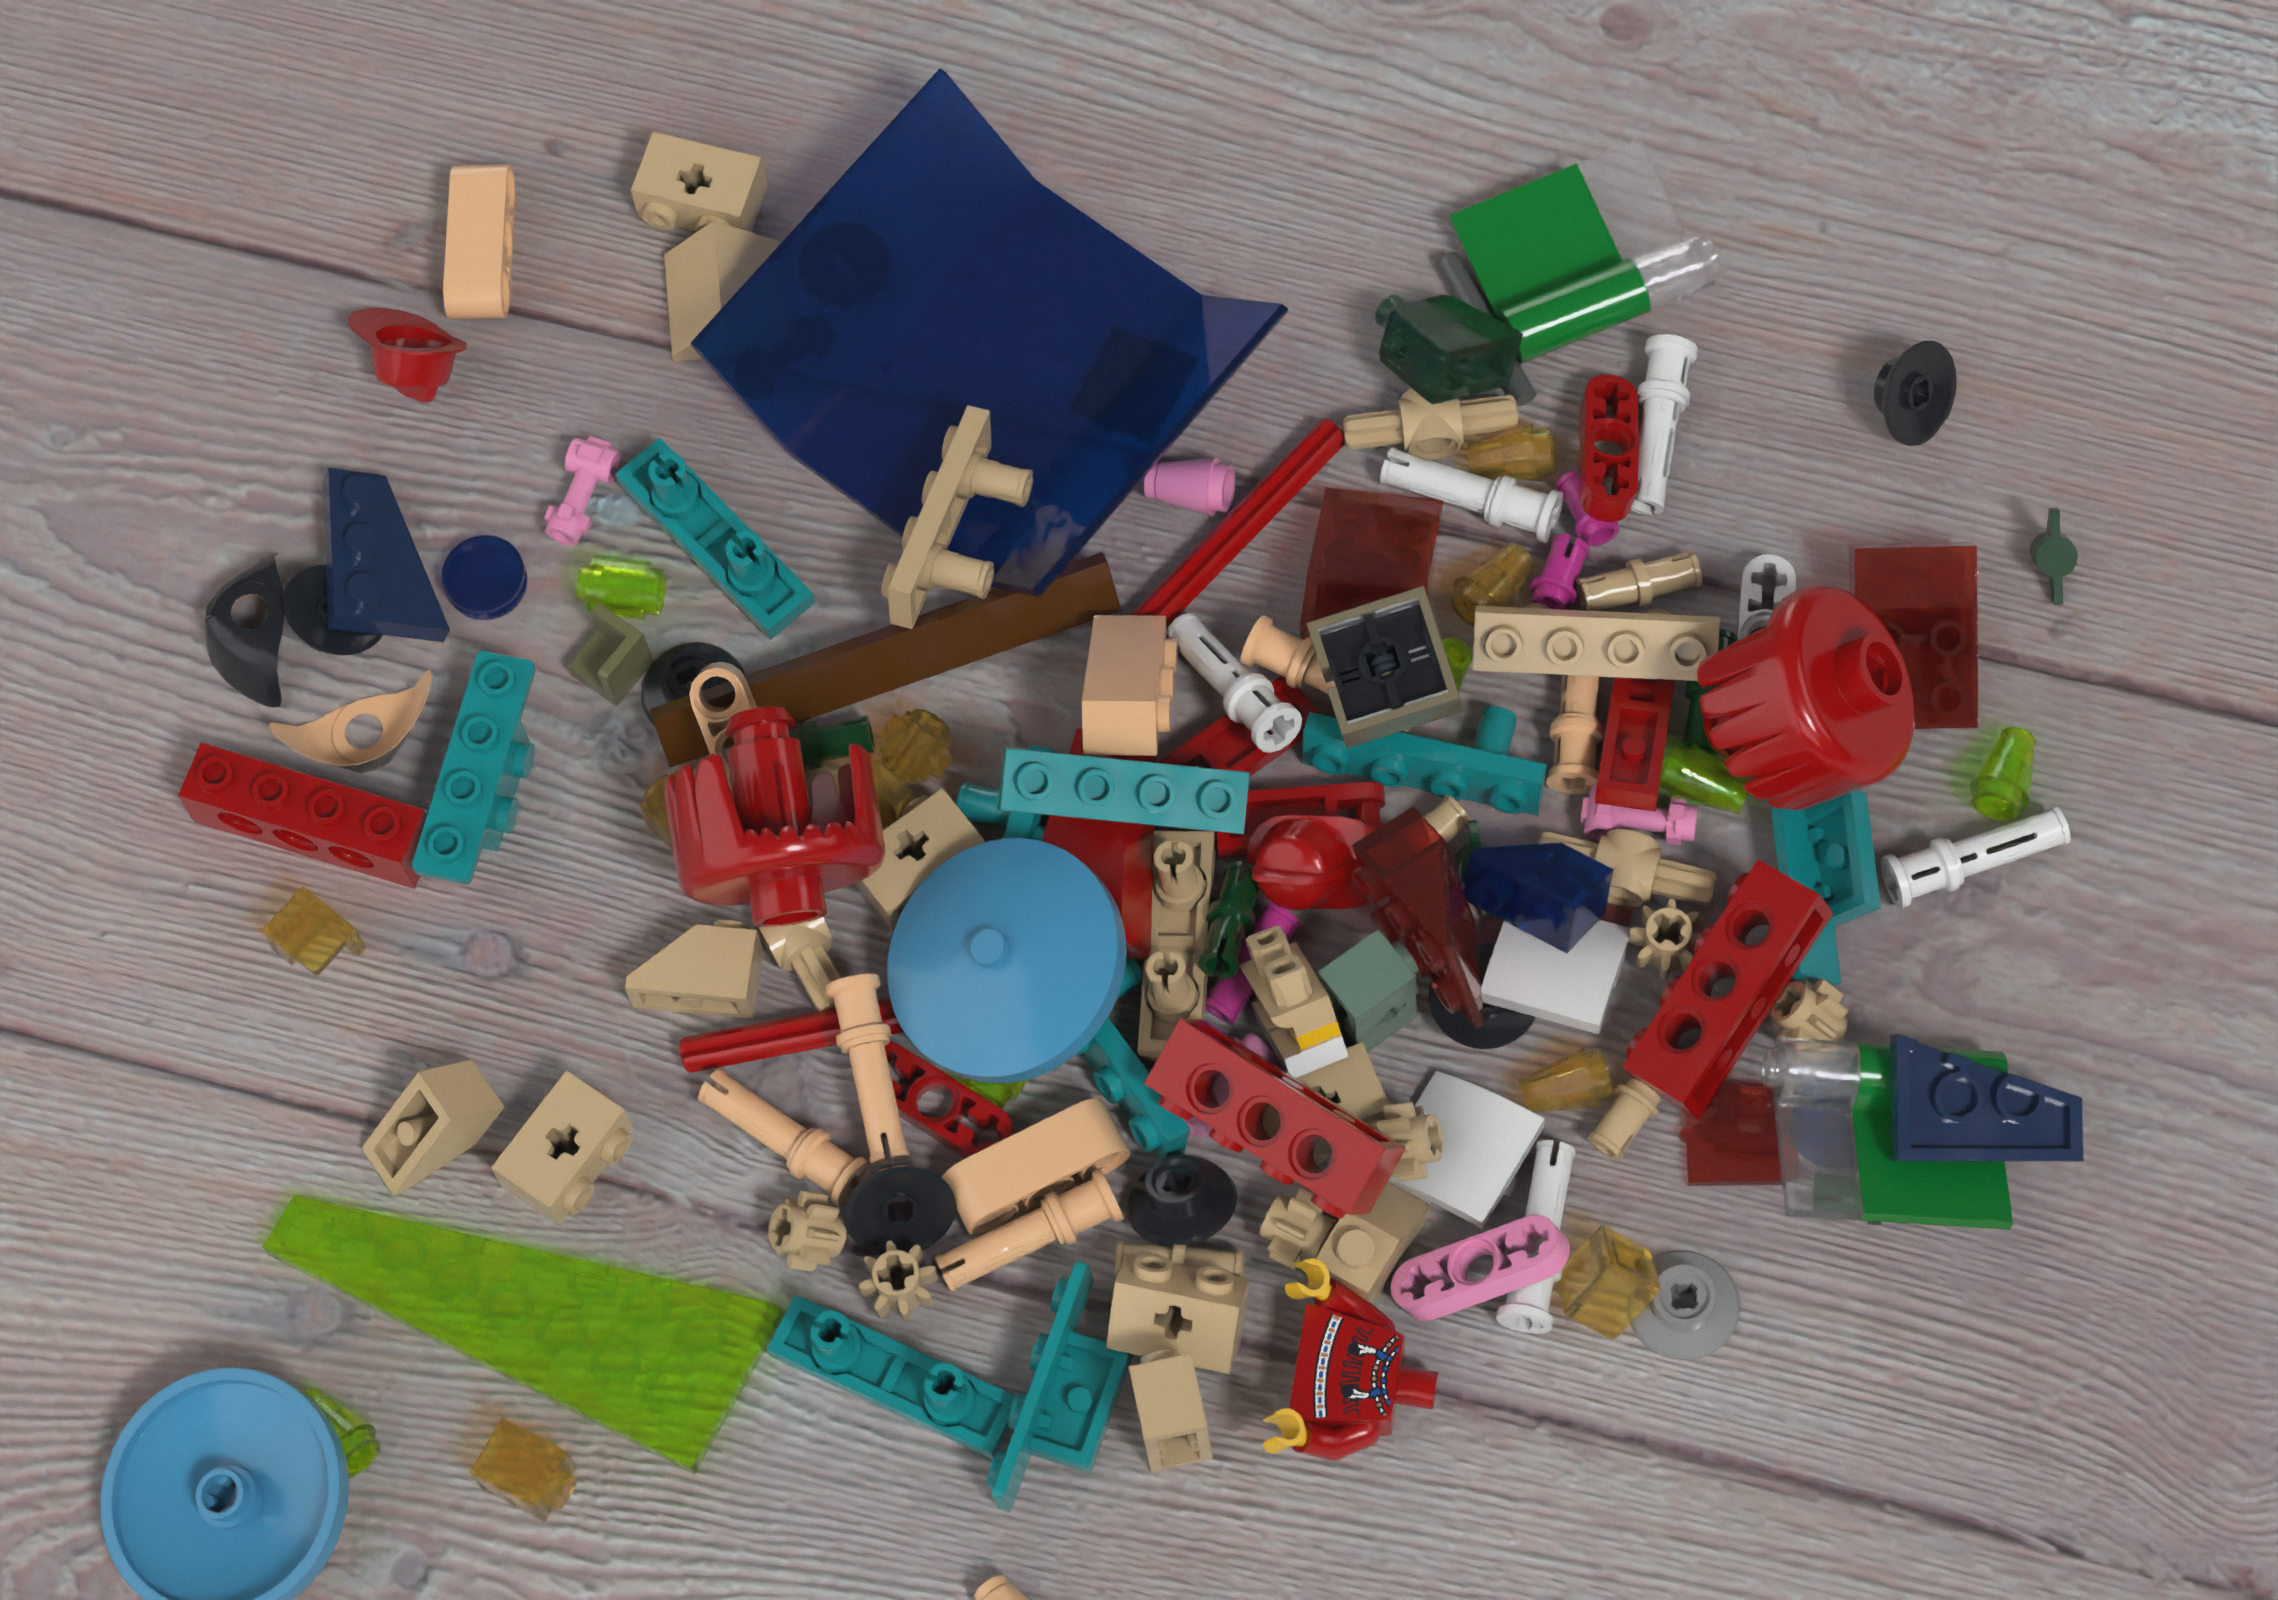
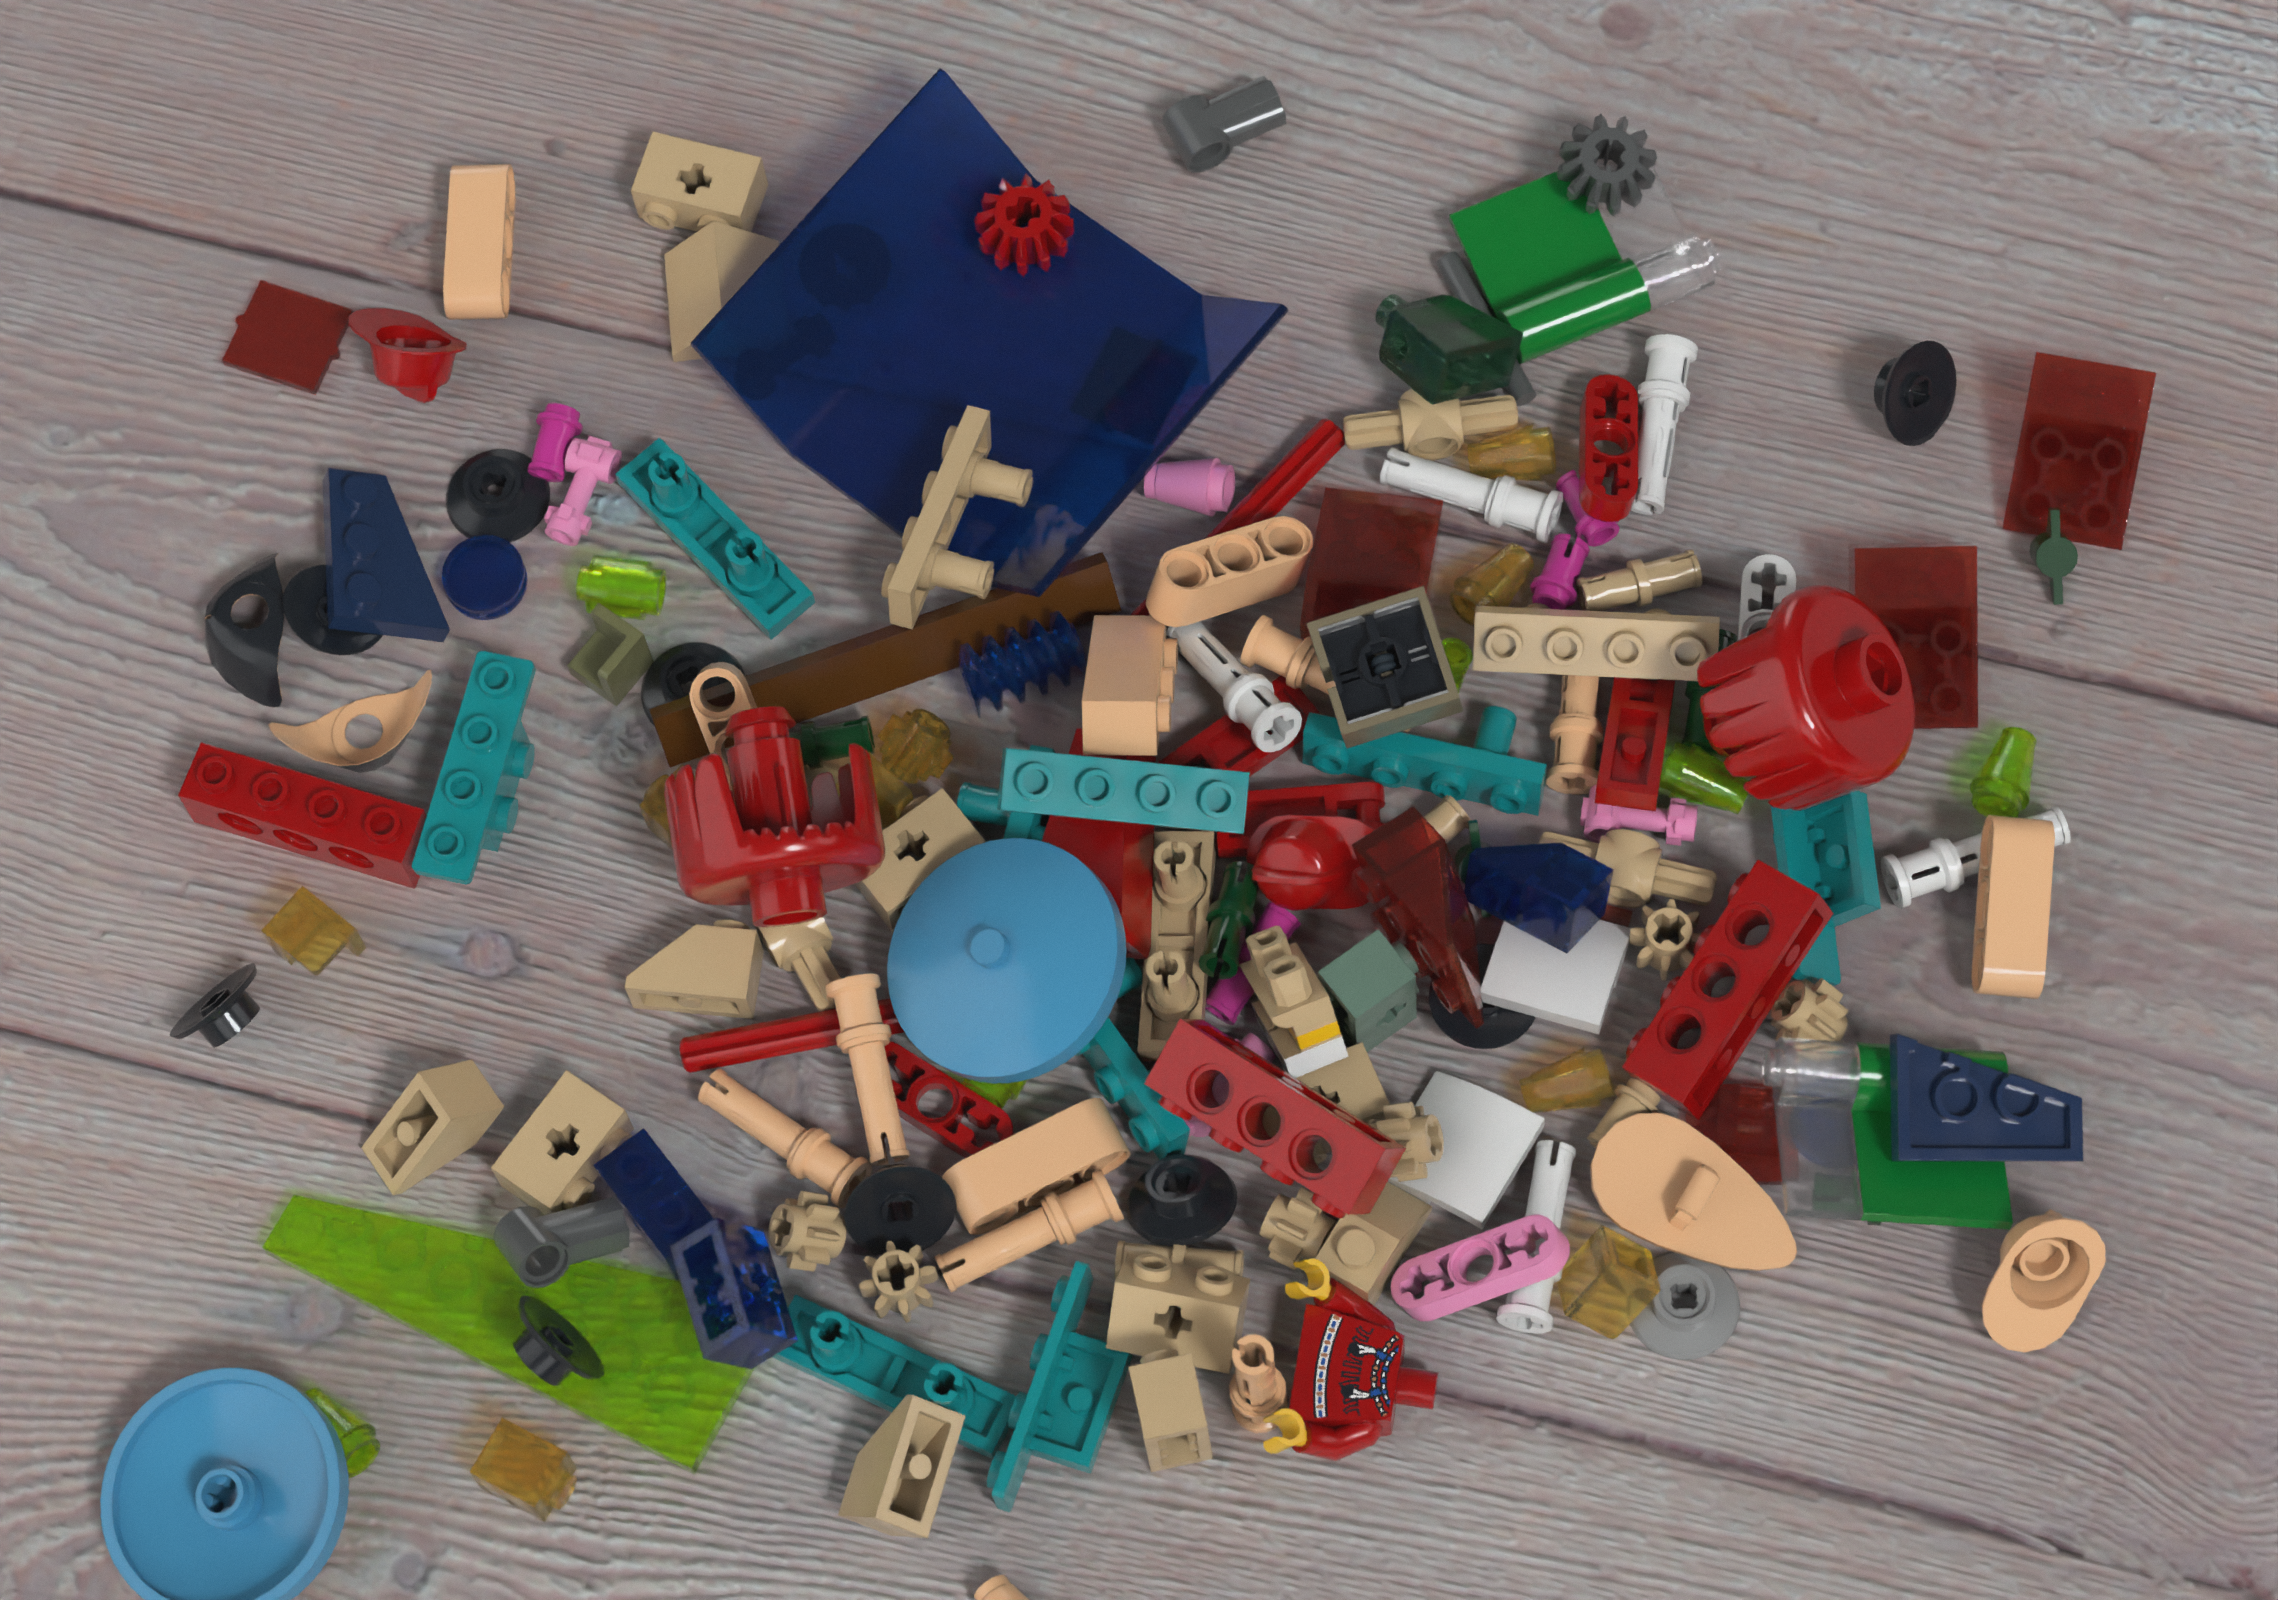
none -> black piece [170,963,260,1048]
none -> clear red piece [222,280,353,395]
none -> black piece [446,449,550,545]
none -> dark grey piece [494,1197,630,1288]
none -> piece [513,1296,605,1386]
none -> dark pink pin [528,403,583,482]
none -> clear blue brick [593,1128,726,1281]
none -> clear blue brick [670,1217,798,1369]
none -> tan slope [838,1395,965,1538]
none -> clear blue piece [959,610,1087,718]
none -> red gear [975,173,1074,277]
none -> light nougat beam [1146,516,1313,627]
none -> dark grey piece [1162,76,1286,173]
none -> light nougat pin [1229,1334,1288,1433]
none -> dark grey gear [1557,114,1657,217]
none -> light nougat shield [1590,1113,1797,1271]
none -> light nougat beam [1971,815,2055,999]
none -> light nougat piece [1982,1209,2106,1352]
none -> clear red slope [2002,351,2156,550]

